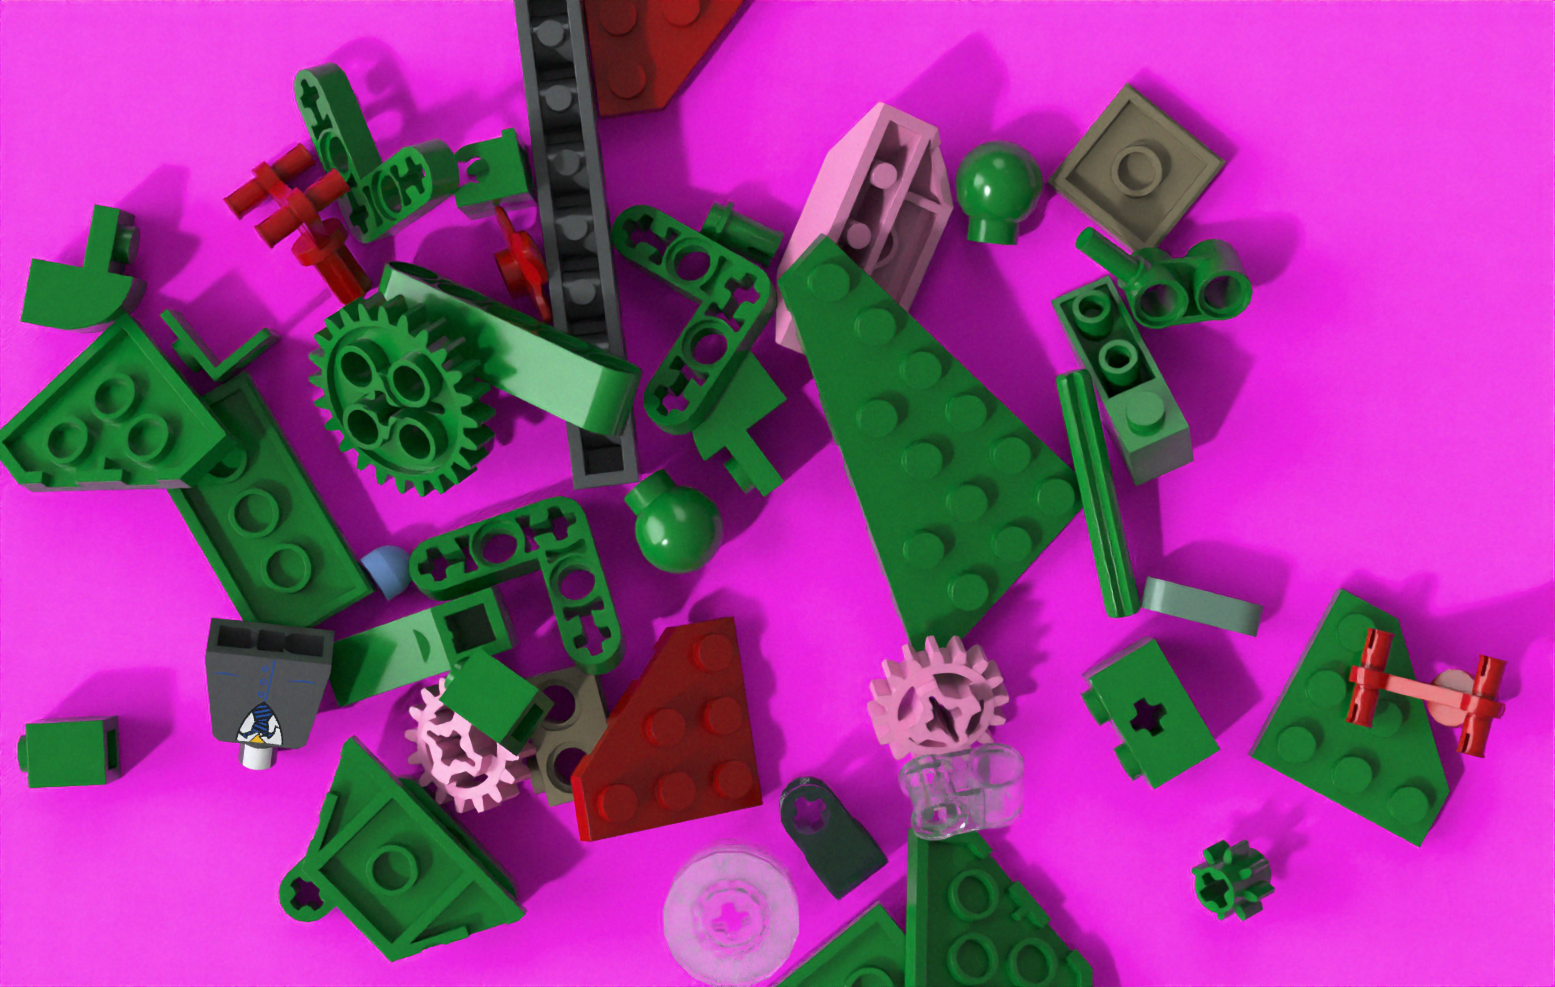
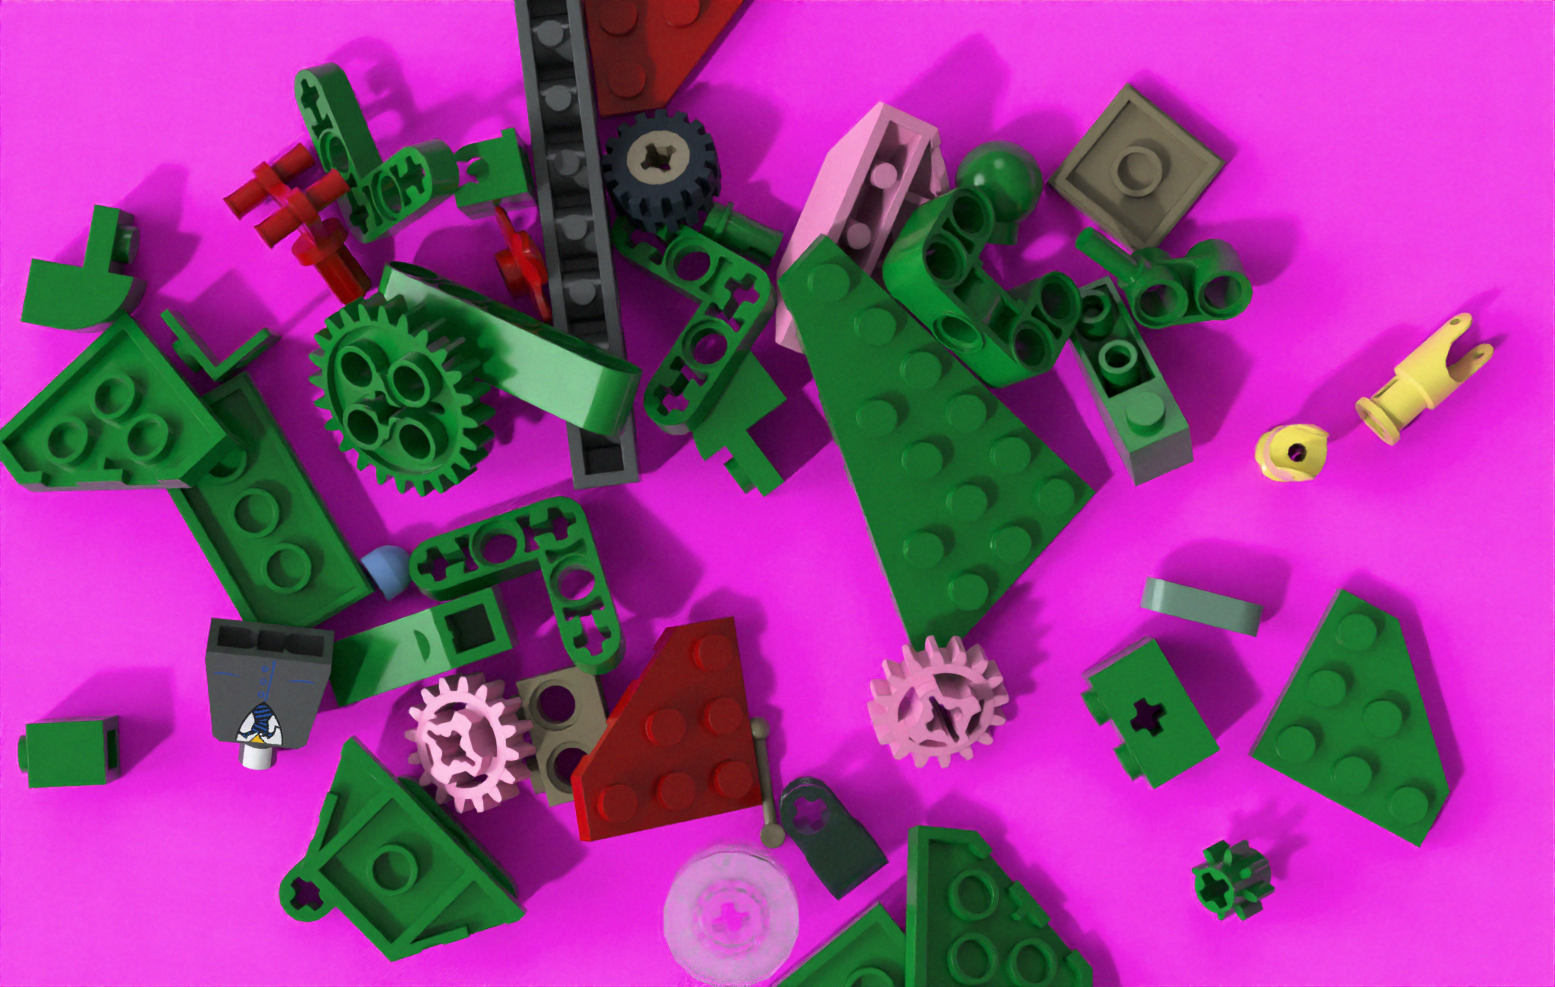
green brick [438,646,555,757] -> none
green piece [624,468,724,574] -> none
clear piece [898,743,1024,841] -> none
green axle [1056,369,1141,618] -> none
red axle [1345,628,1508,758] -> none
none -> black wheel [601,109,722,234]
none -> dark tan hinge [750,716,785,848]
none -> green beam [882,185,1082,389]
none -> light yellow piece [1254,424,1329,482]
none -> light yellow piece [1355,313,1494,446]

